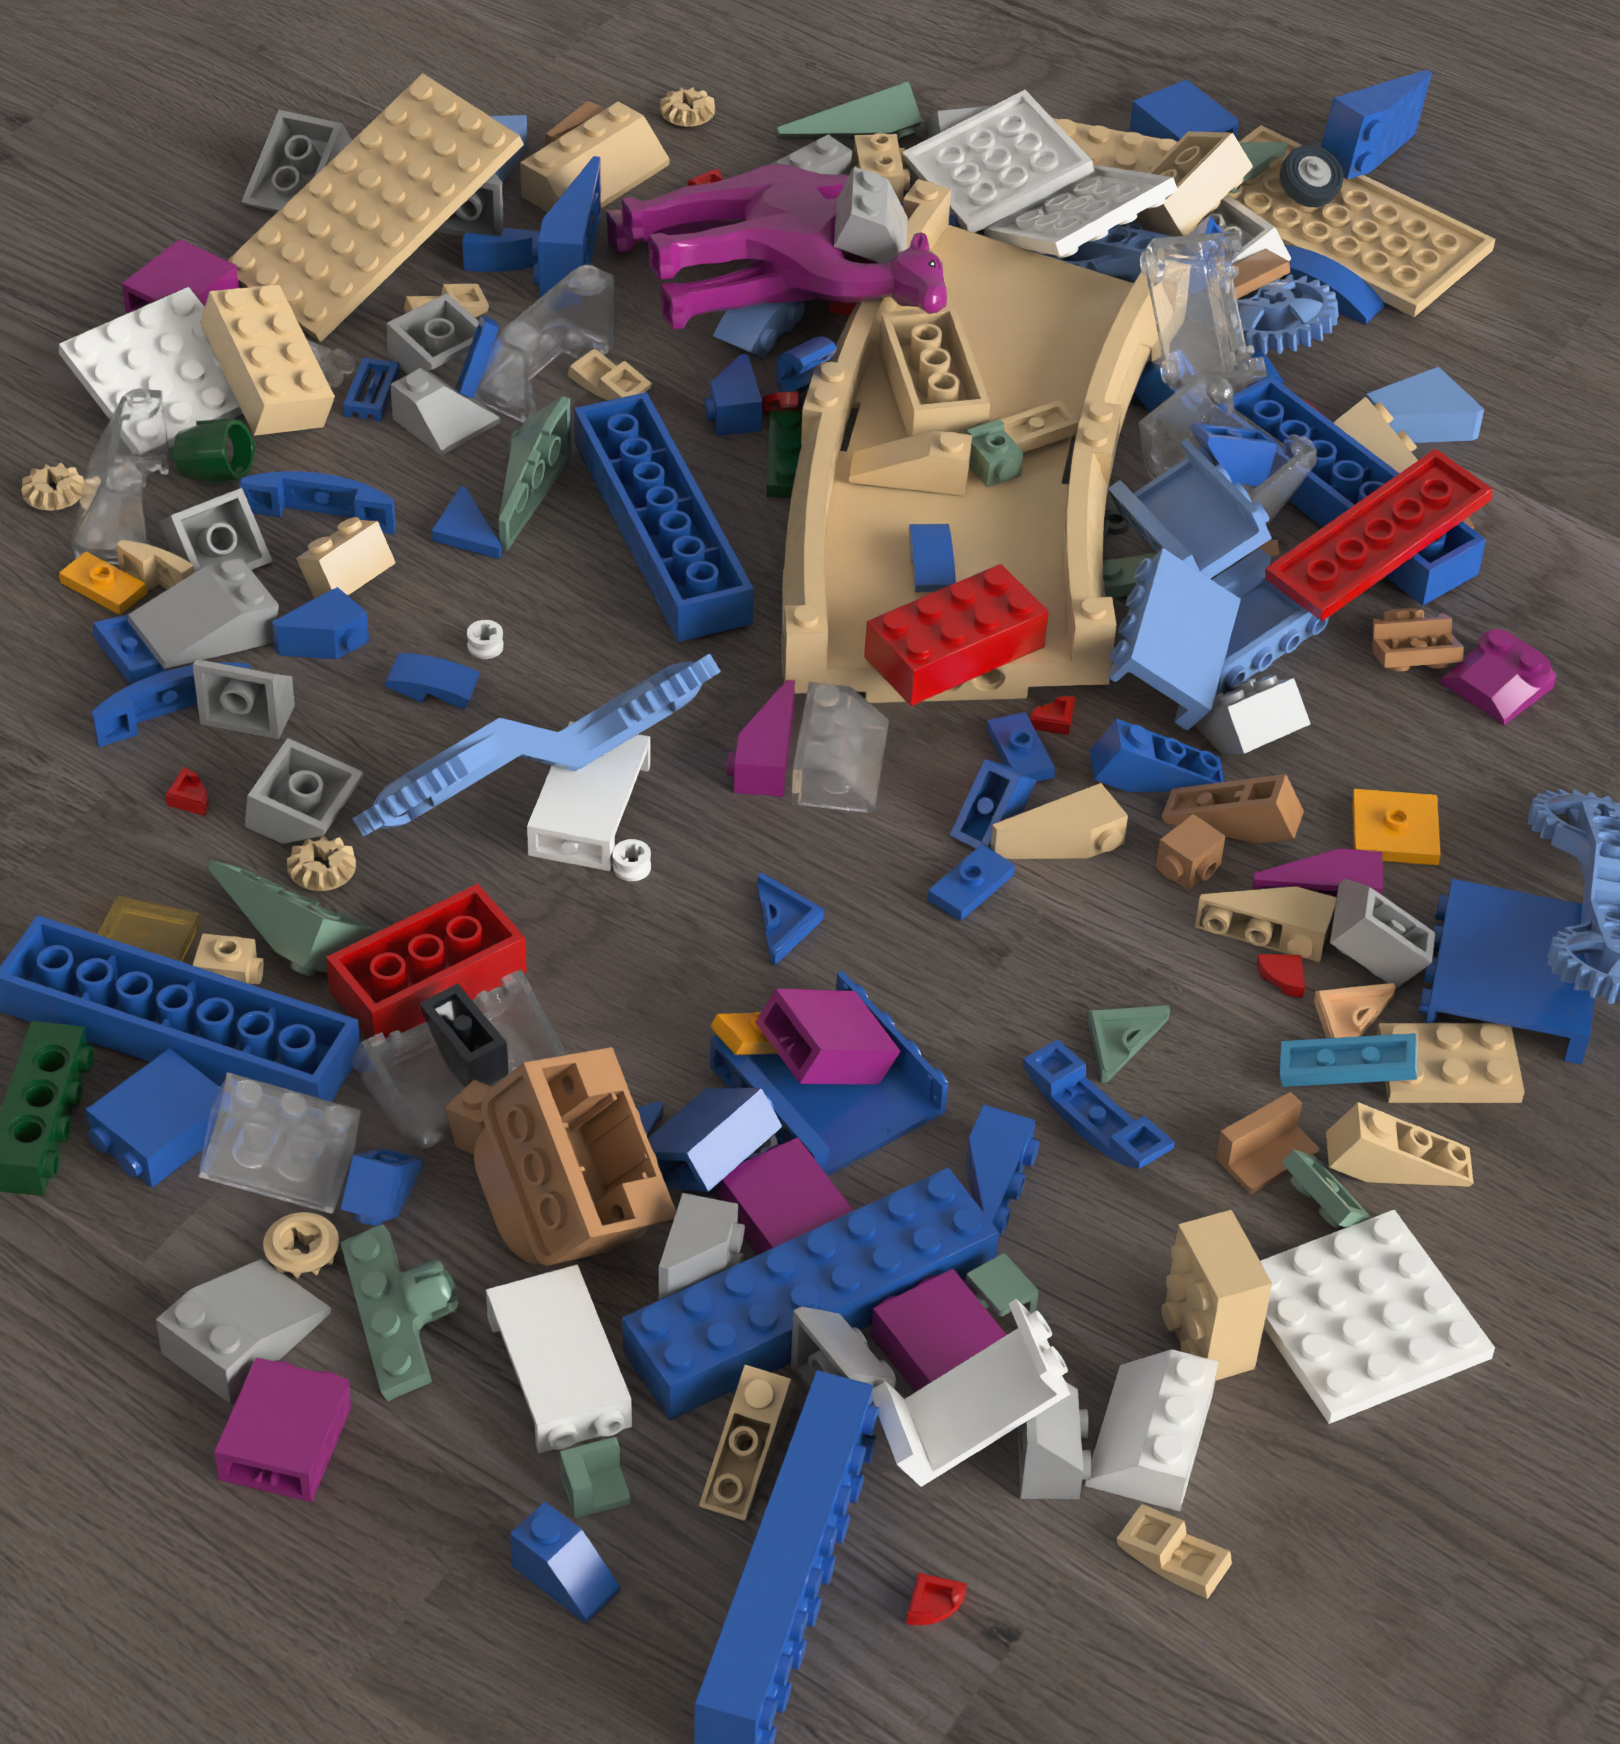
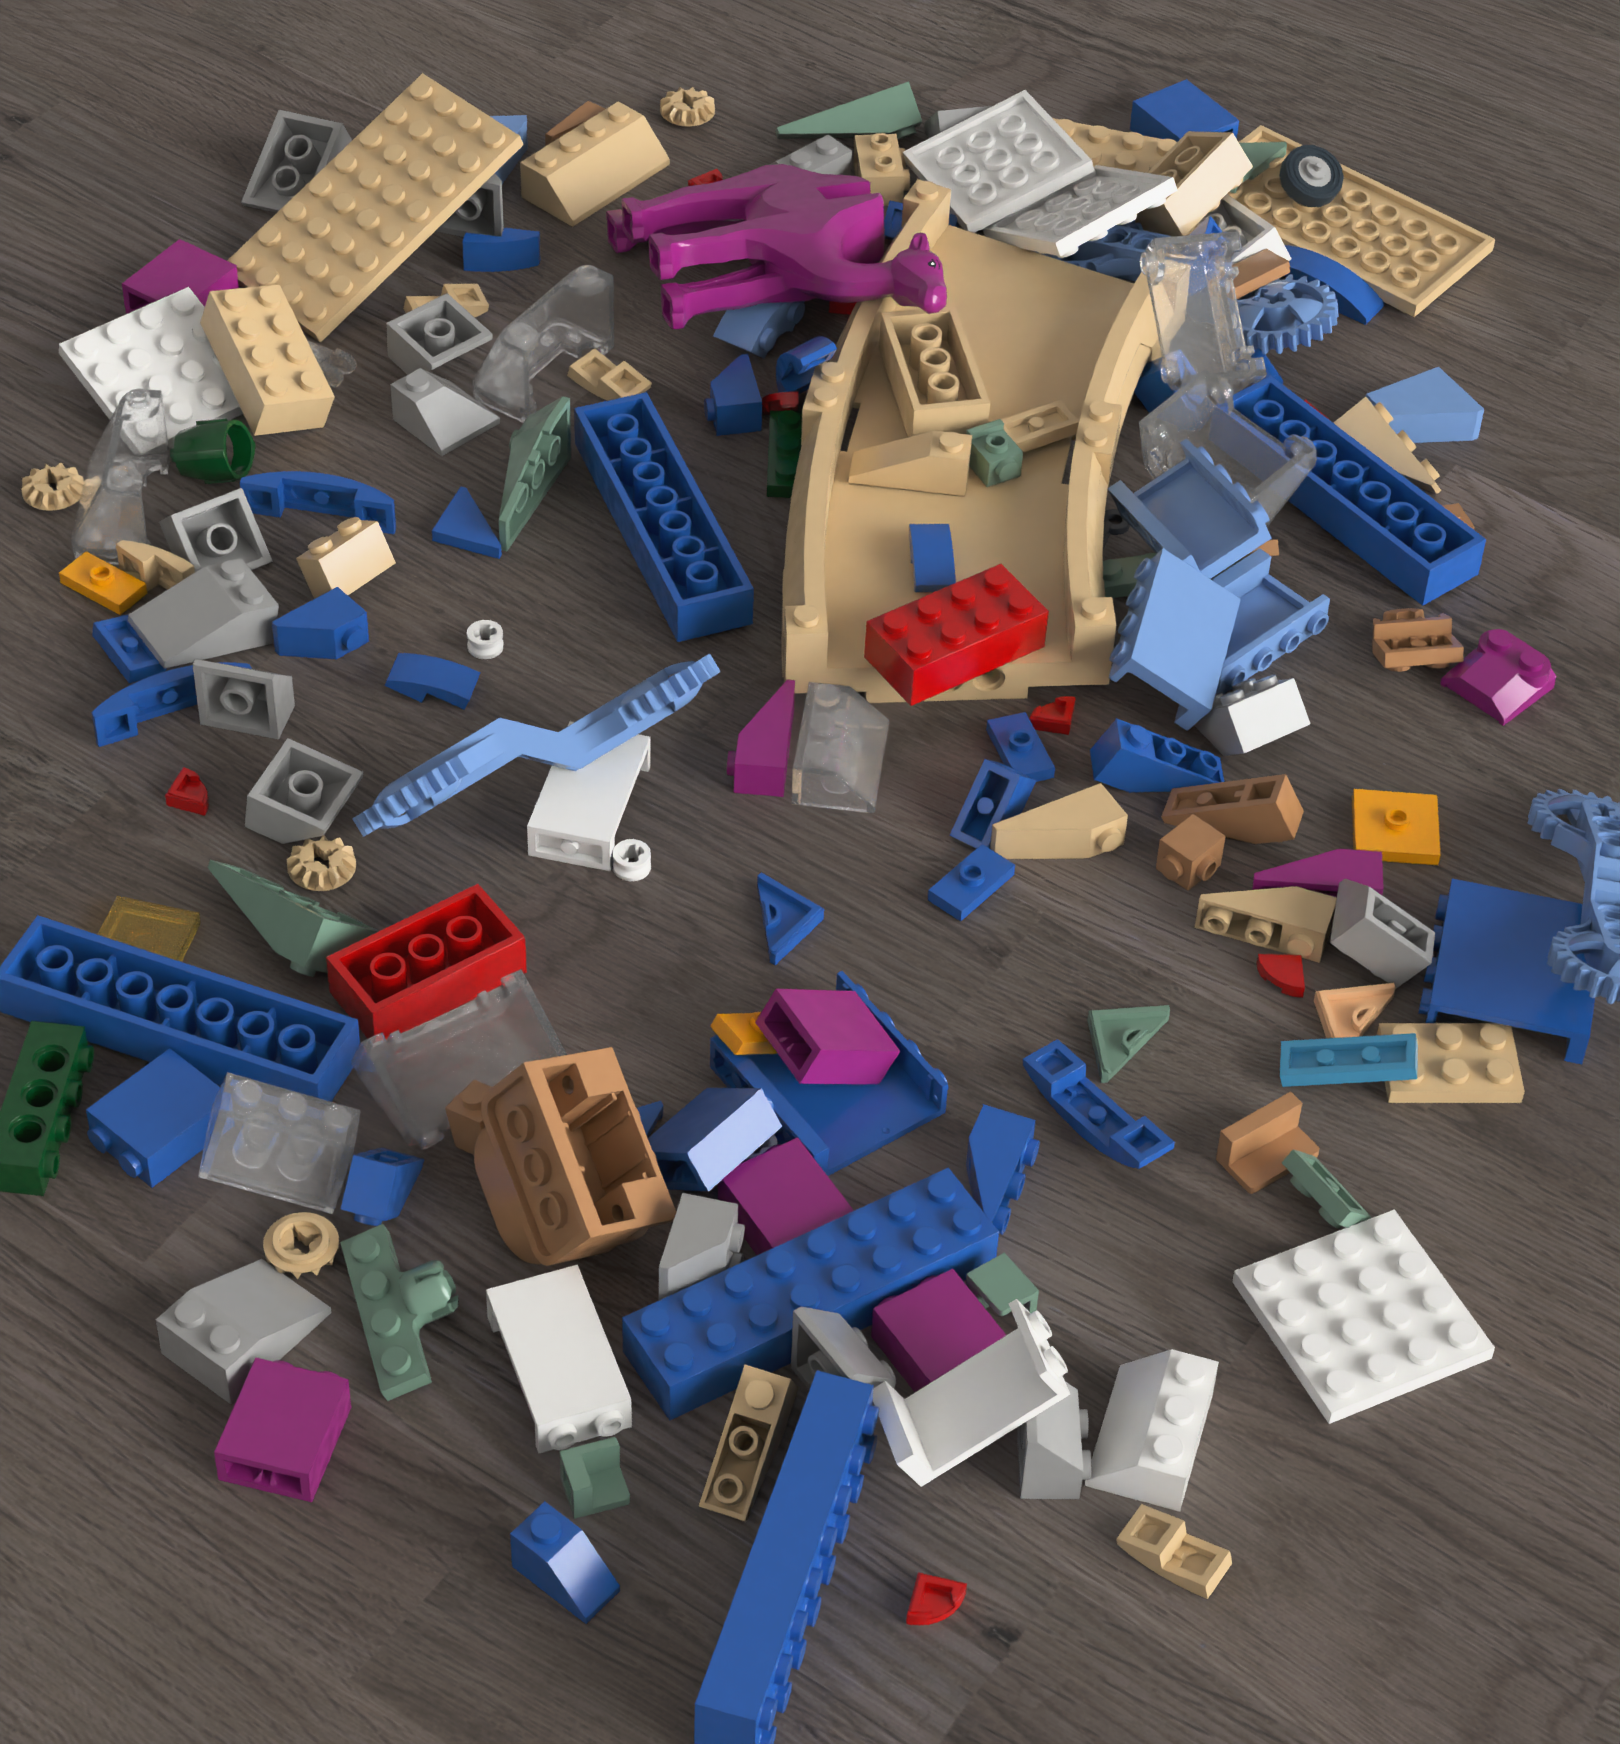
tan brick [192,933,264,985] -> none
blue tile [343,357,400,421] -> none
black slope [419,983,509,1088] -> none
blue tile [456,316,500,399] -> none
blue slope [532,156,601,304] -> none
light grey slope [834,167,908,263] -> none
tan brick [1161,1210,1272,1381] -> none
blue slope [1191,423,1278,490] -> none
red plate [1265,448,1493,622] -> none
blue slope [1321,70,1432,180] -> none
tan slope [1326,1102,1474,1187] -> none

